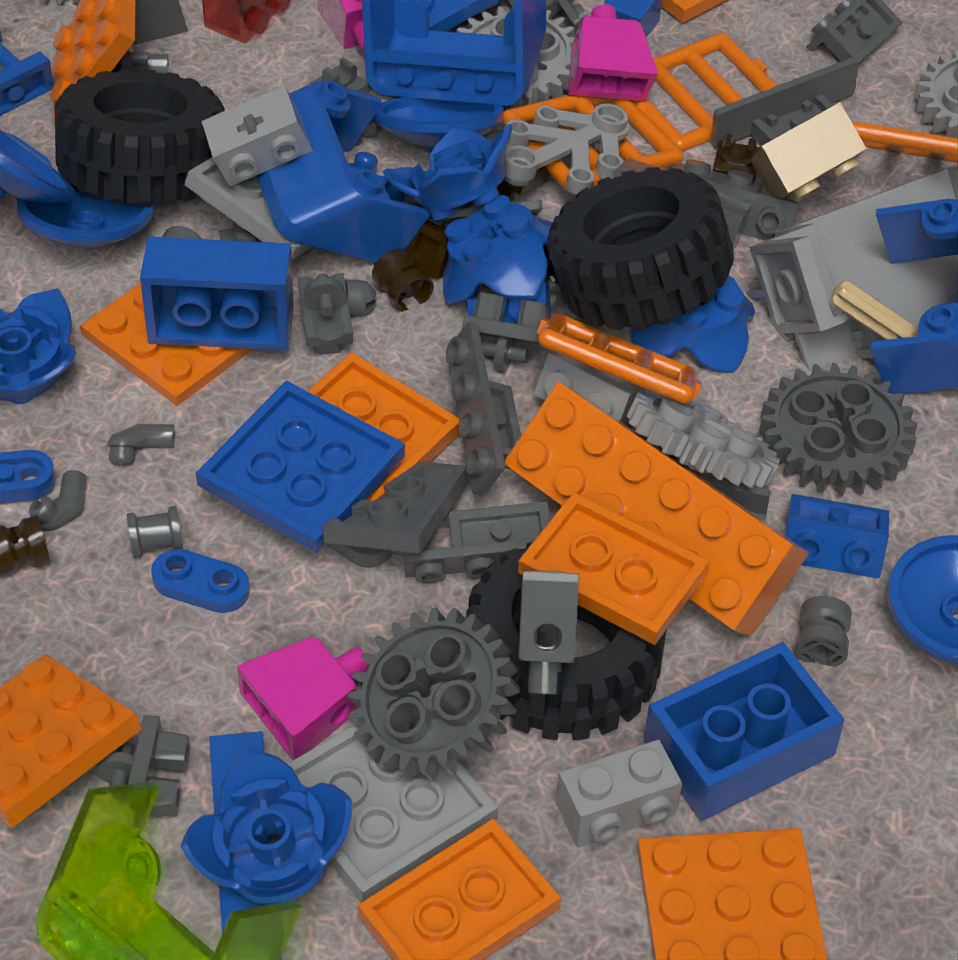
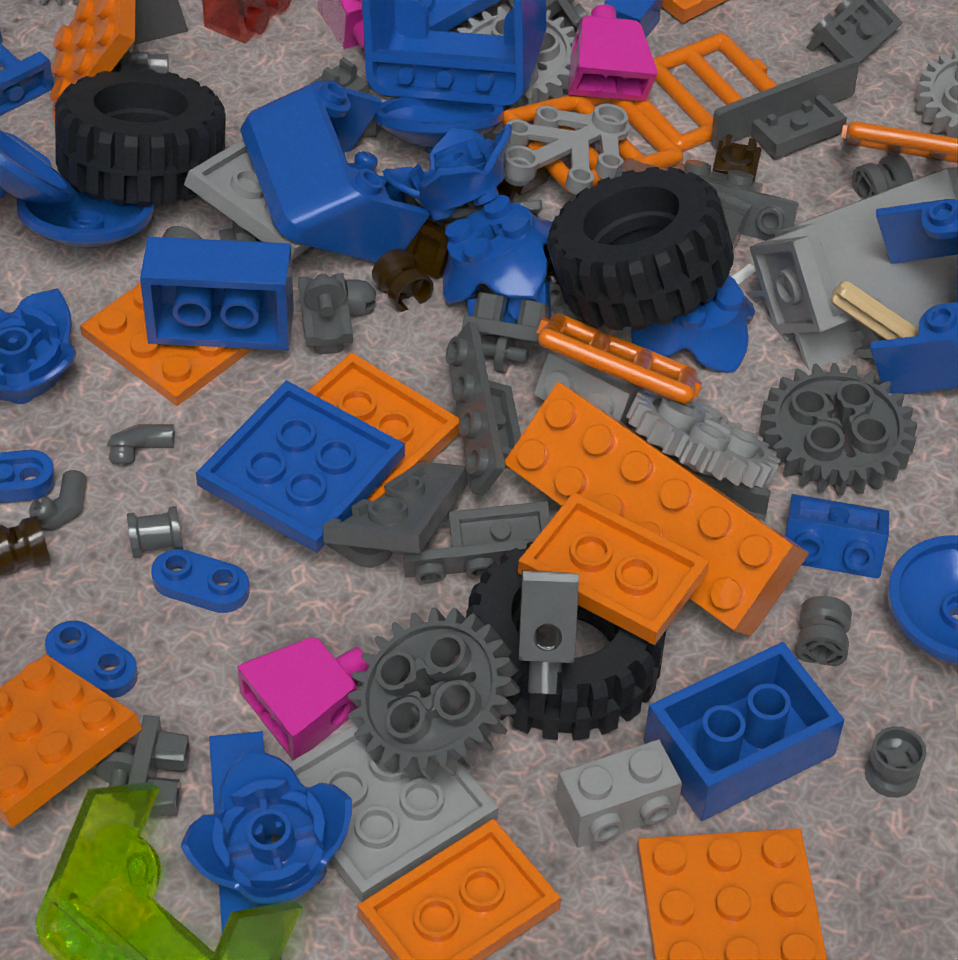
light grey brick [202,85,313,187] -> none
tan brick [750,102,866,202] -> none
none -> blue plate [45,620,138,698]
none -> white piece [731,264,755,284]
none -> dark grey wheel [852,154,913,198]
none -> dark grey wheel [865,726,927,798]

